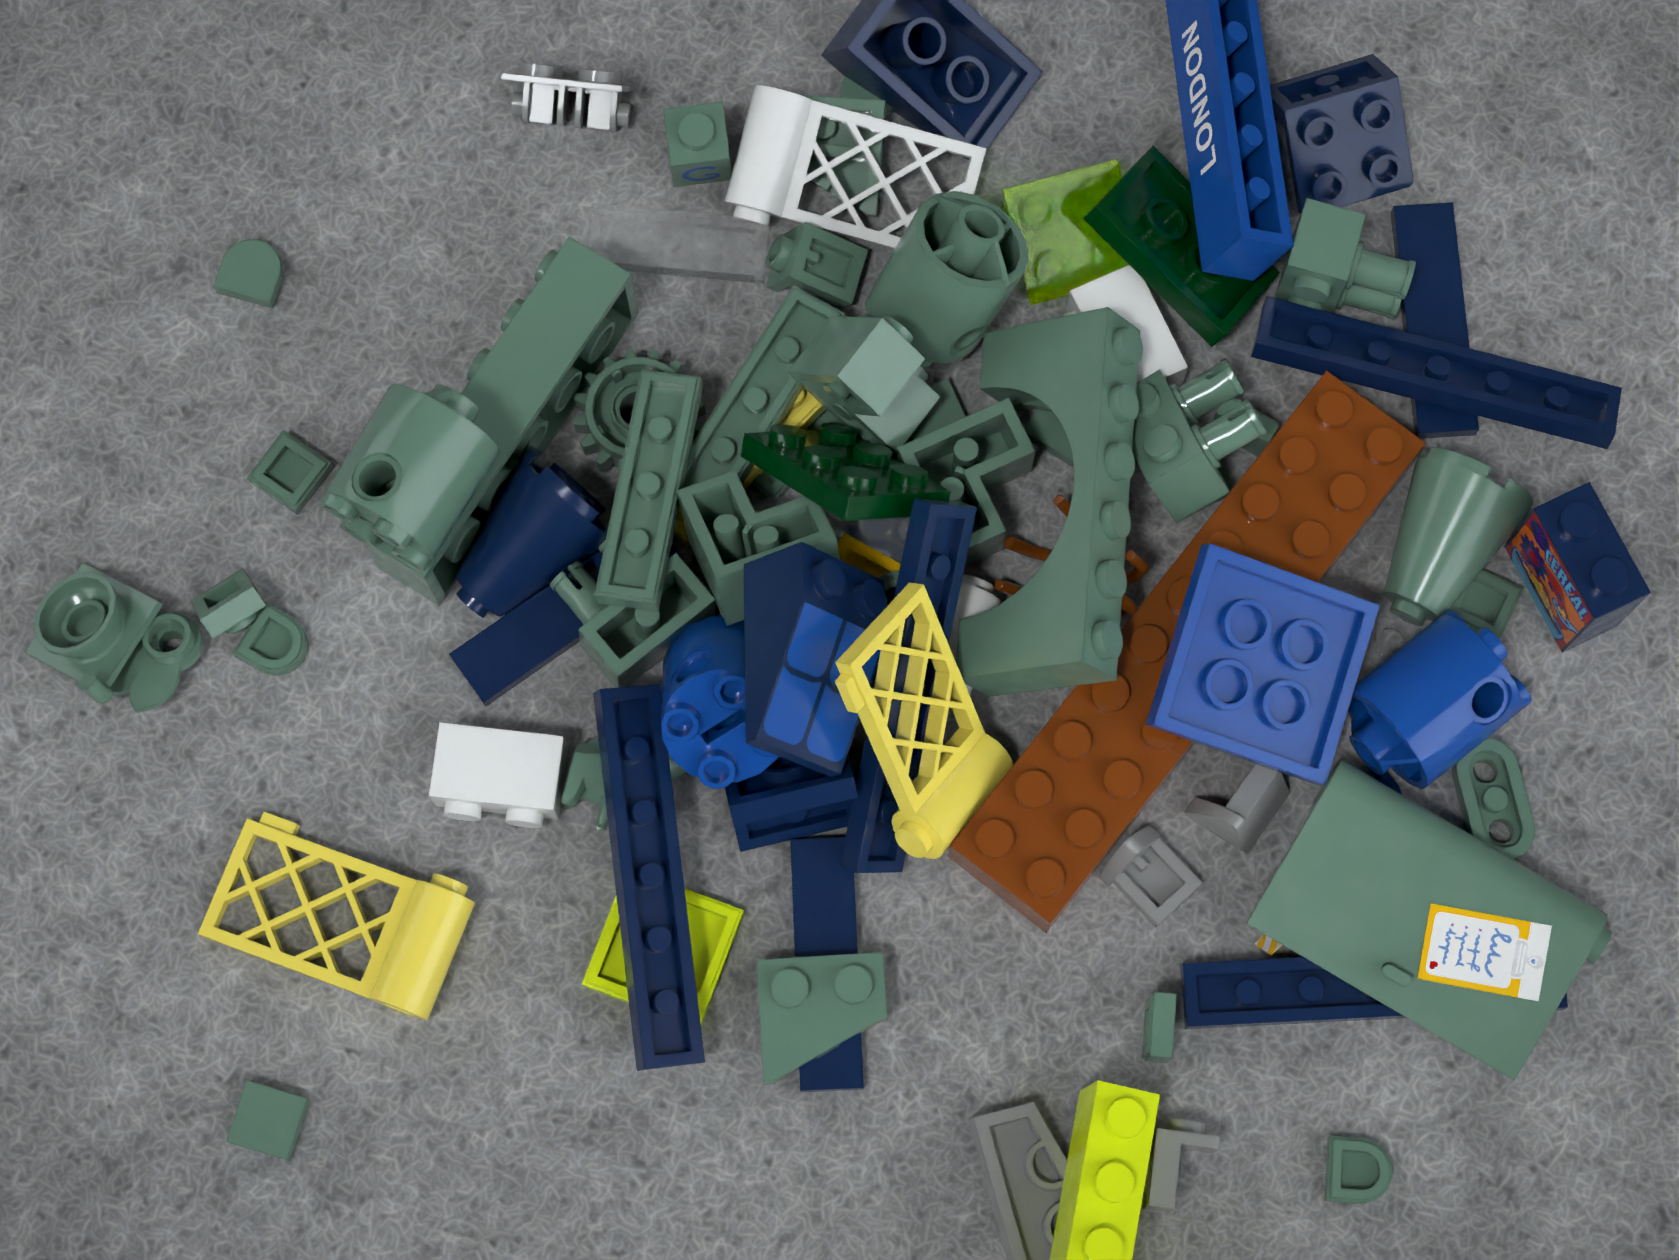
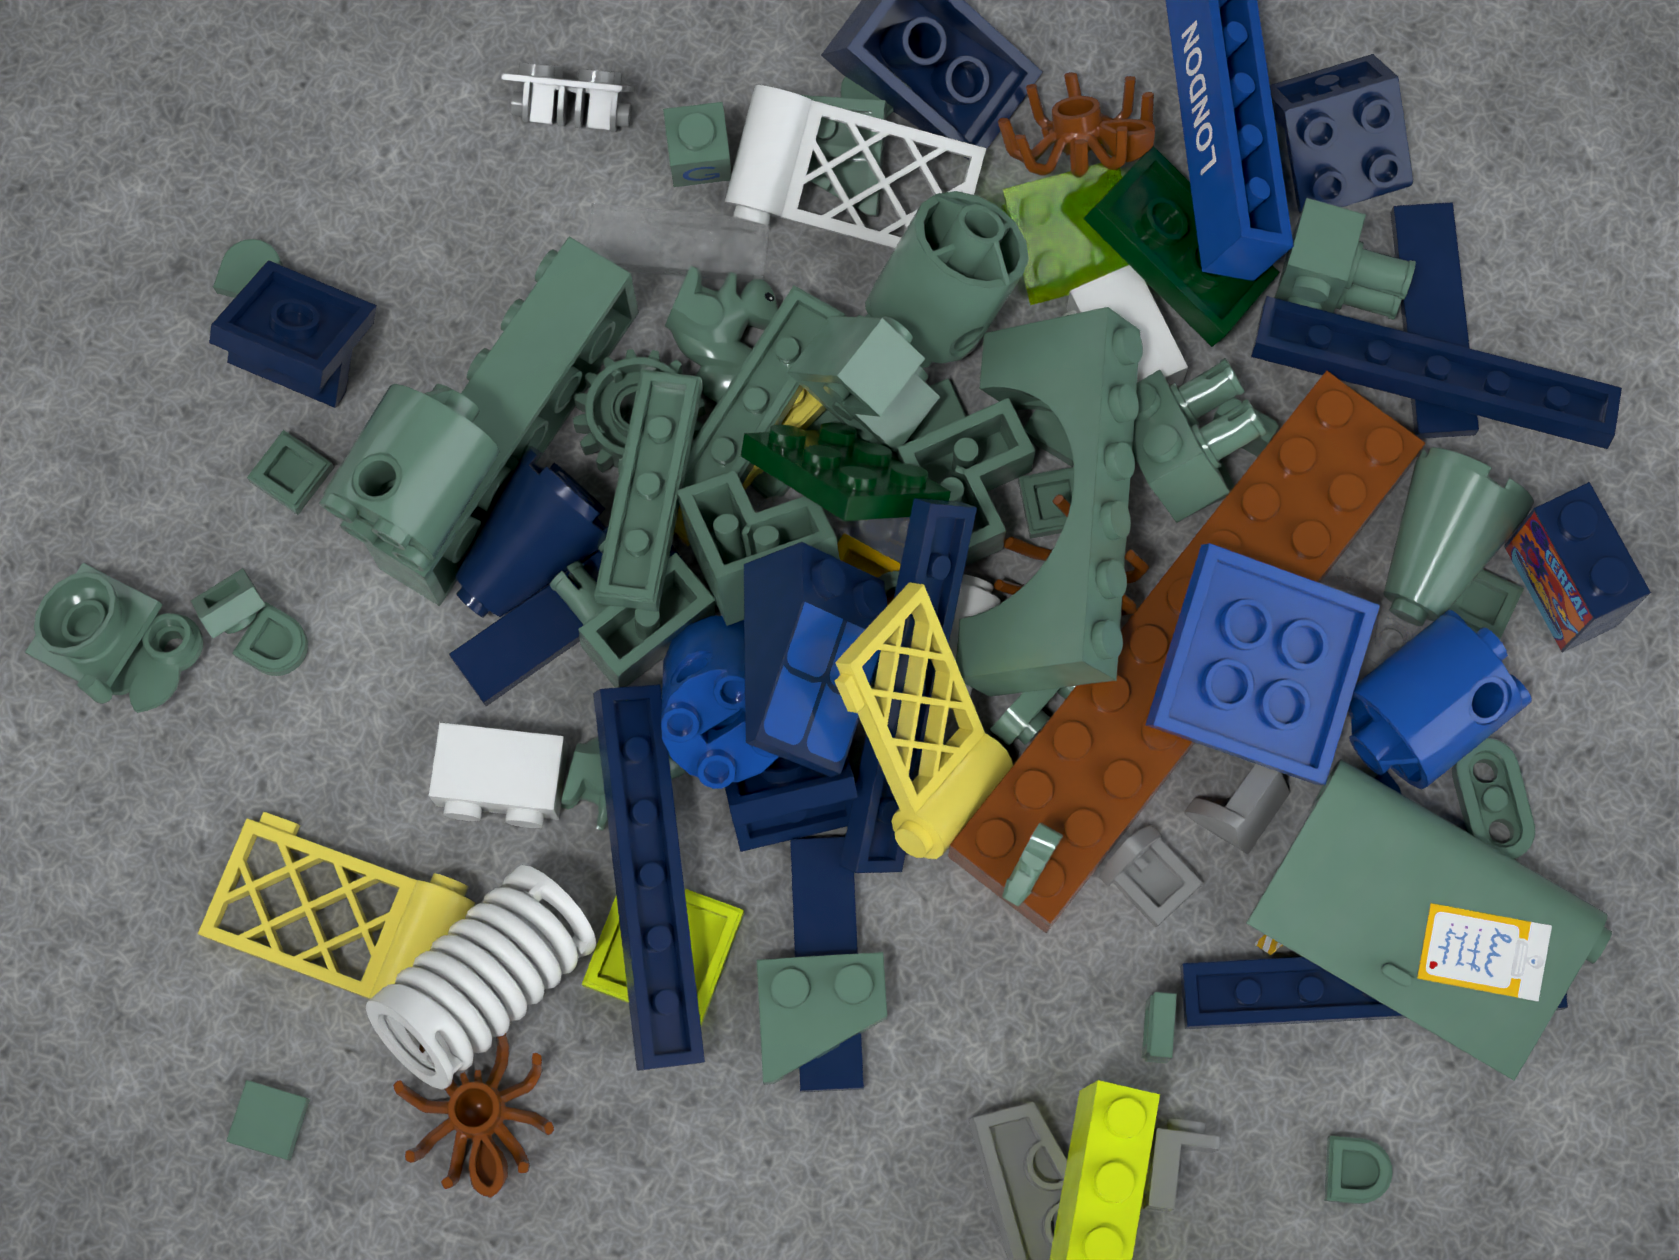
sand green bracket [766,222,868,309] -> none
none -> dark blue bracket [209,260,377,408]
none -> white piece [366,865,596,1090]
none -> dark orange animal [393,1033,554,1198]
none -> sand green animal [665,265,778,404]
none -> sand green plate [990,686,1076,746]
none -> dark orange animal [998,72,1155,179]
none -> sand green piece [1002,823,1063,907]
none -> sand green tile [1018,467,1074,539]

